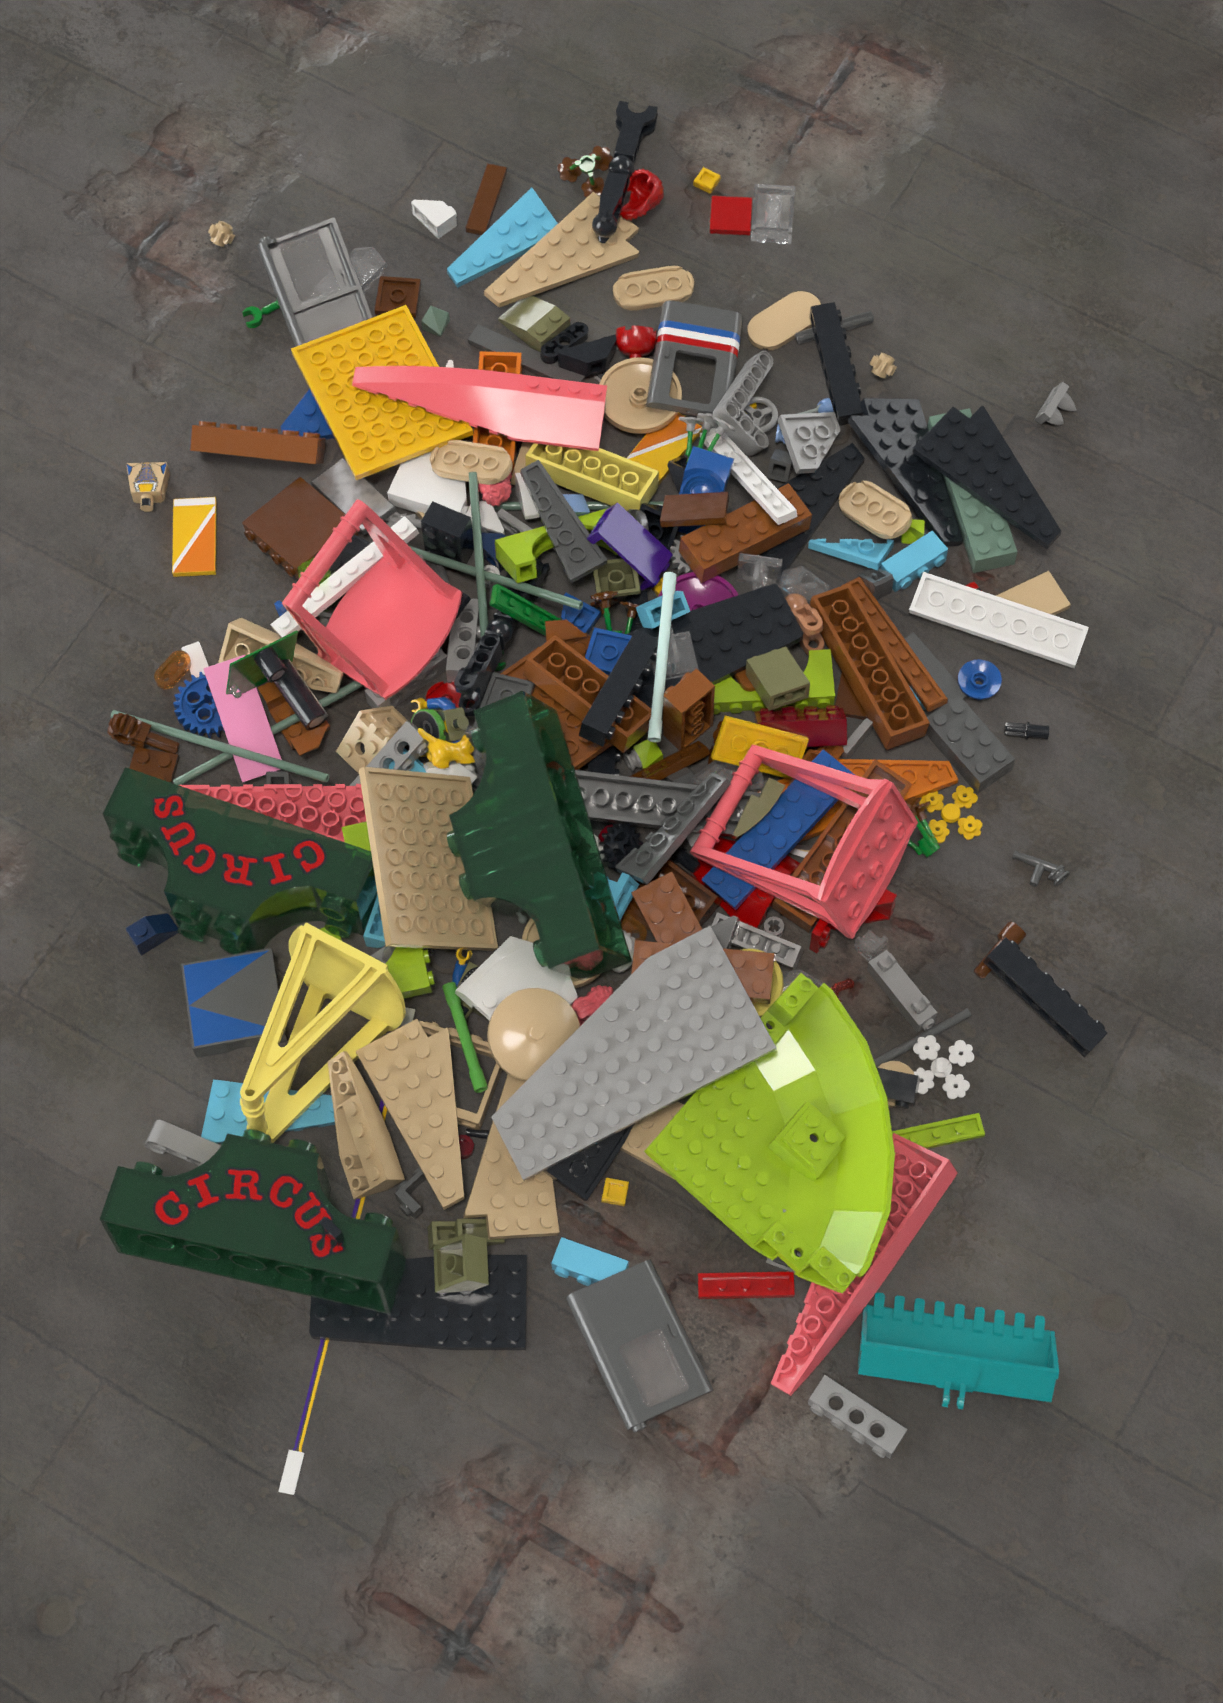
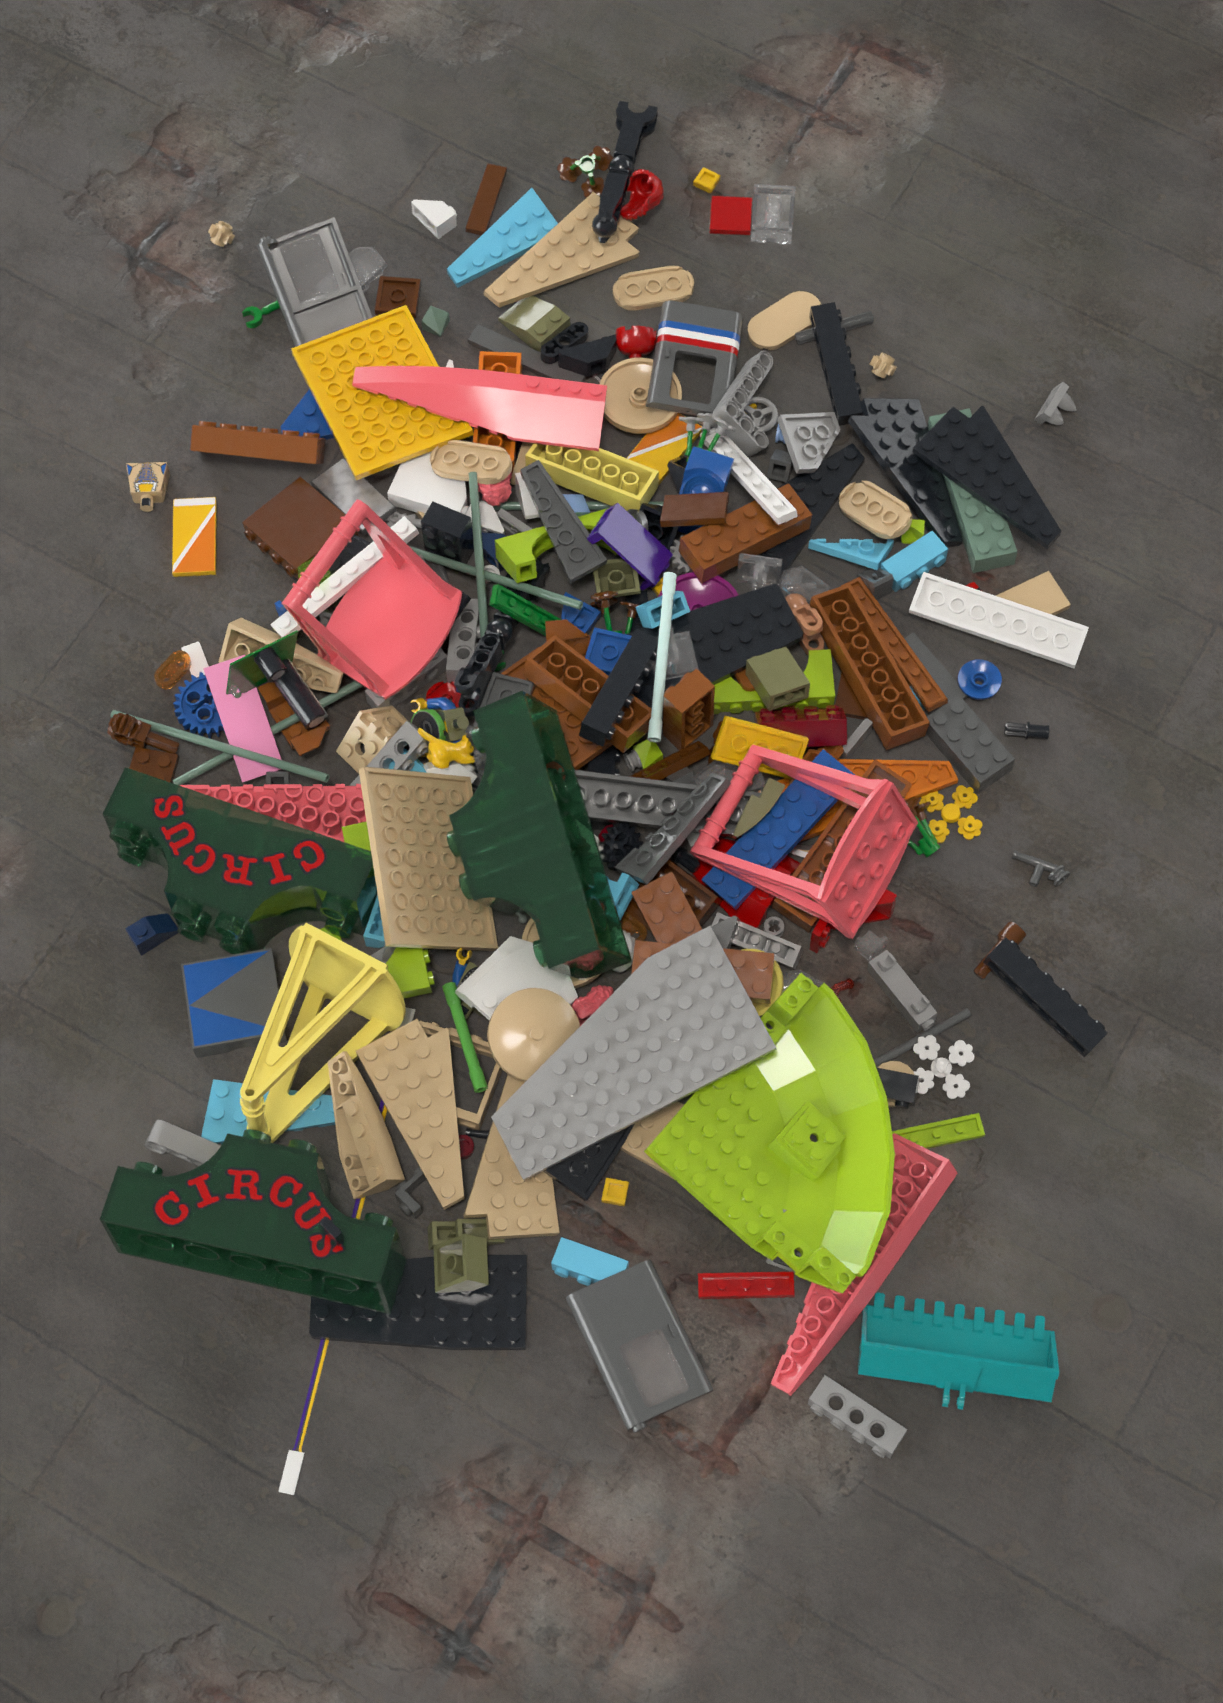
medium blue hinge [798,398,834,414] -> none

